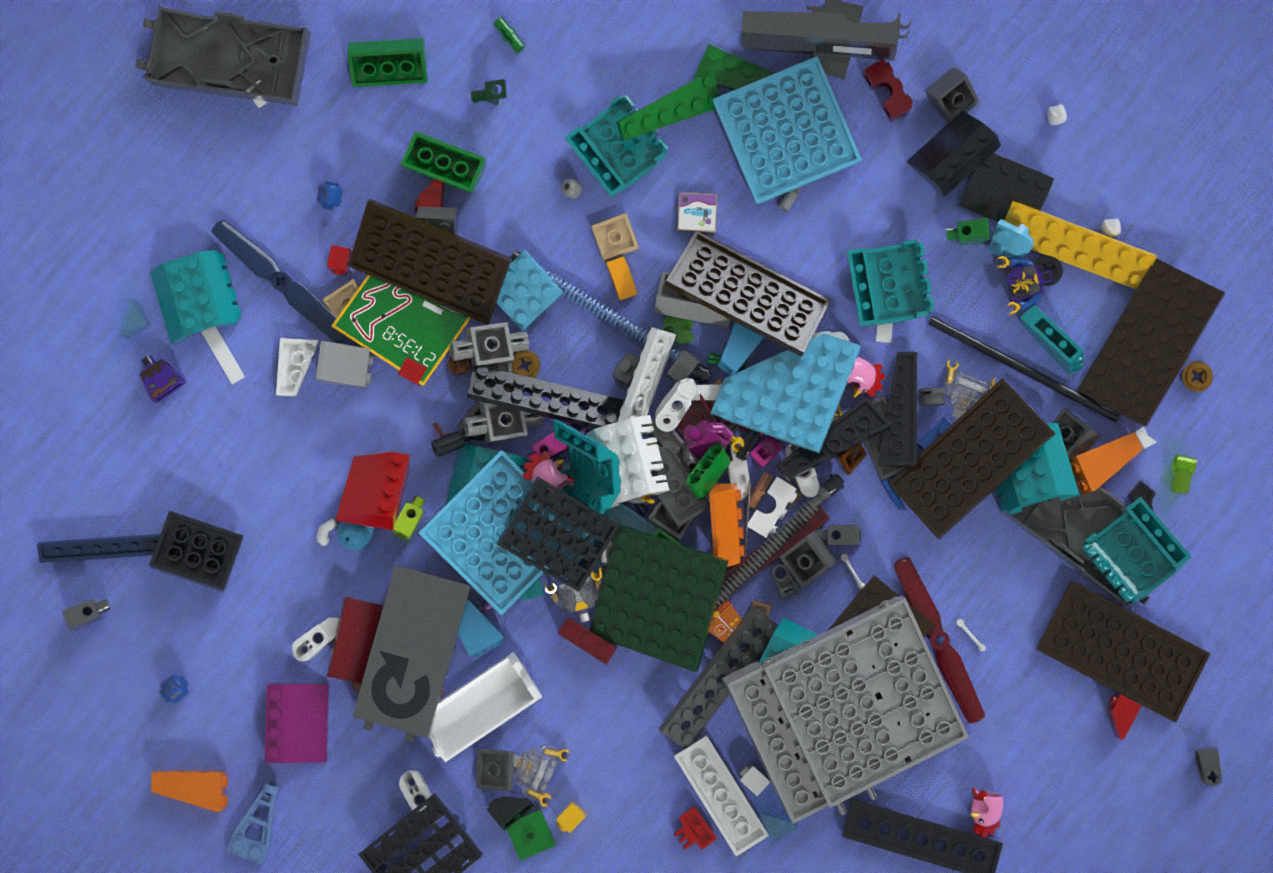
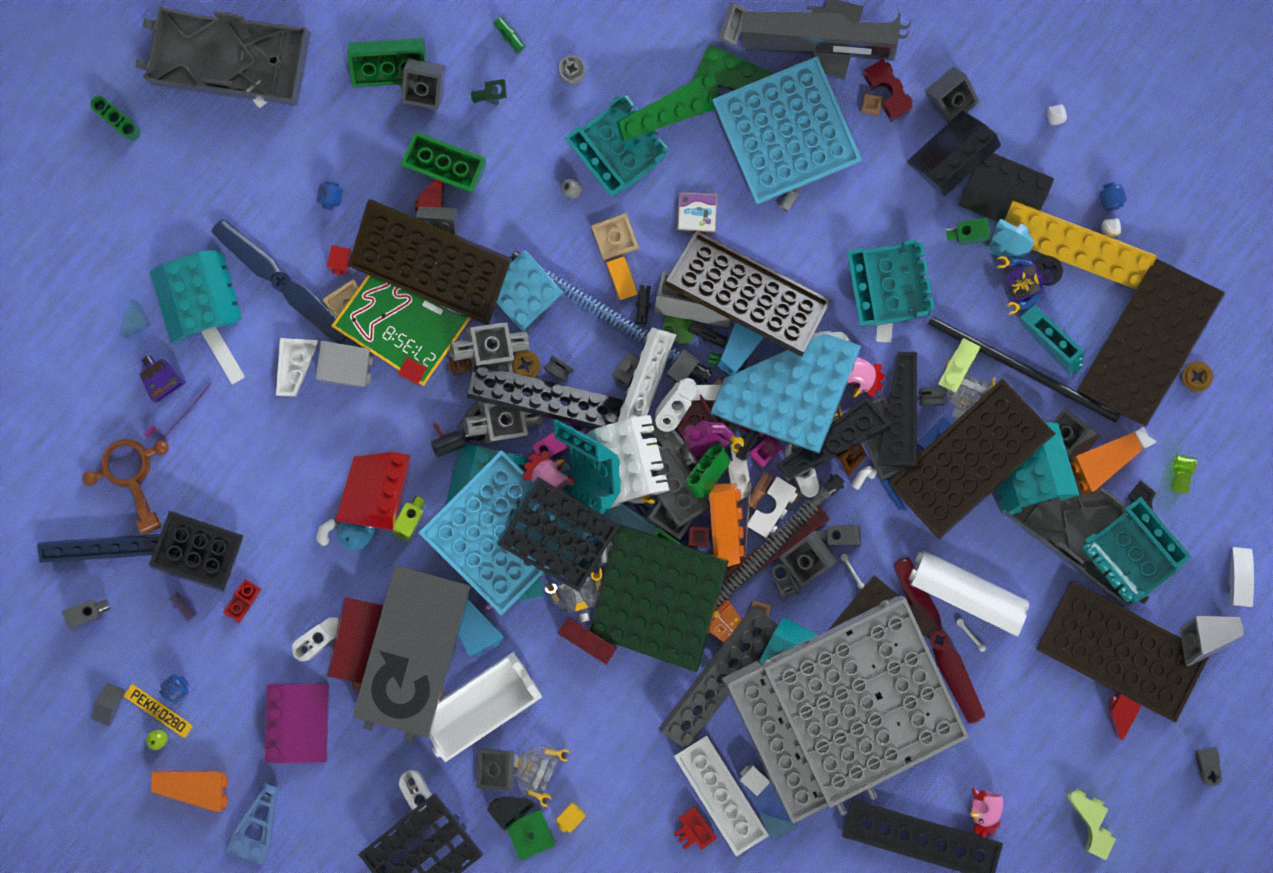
none -> dark orange piece [82,439,169,535]
none -> green beam [90,96,140,141]
none -> dark grey slope [92,683,126,726]
none -> yellow sticker [124,684,193,738]
none -> magenta piece [144,382,212,439]
none -> lime piece [146,729,168,750]
none -> clear purple pin [169,591,197,621]
none -> red slope [223,579,261,624]
none -> dark grey brick [401,59,446,109]
none -> dark grey wheel [544,356,574,383]
none -> light grey wheel [559,55,586,85]
none -> black pin [635,285,651,325]
none -> black pin [688,321,728,348]
none -> red brick [688,526,710,548]
none -> light grey plate [719,3,747,46]
none -> white arm [851,466,877,490]
none -> medium nougat tile [860,93,883,116]
none -> white cylinder [908,550,1029,637]
none -> yellowish green arch [938,338,980,393]
none -> yellowish green arch [1067,789,1116,860]
none -> blue head [1099,182,1127,211]
none -> light grey slope [1180,616,1244,666]
none -> white slope [1228,547,1254,607]

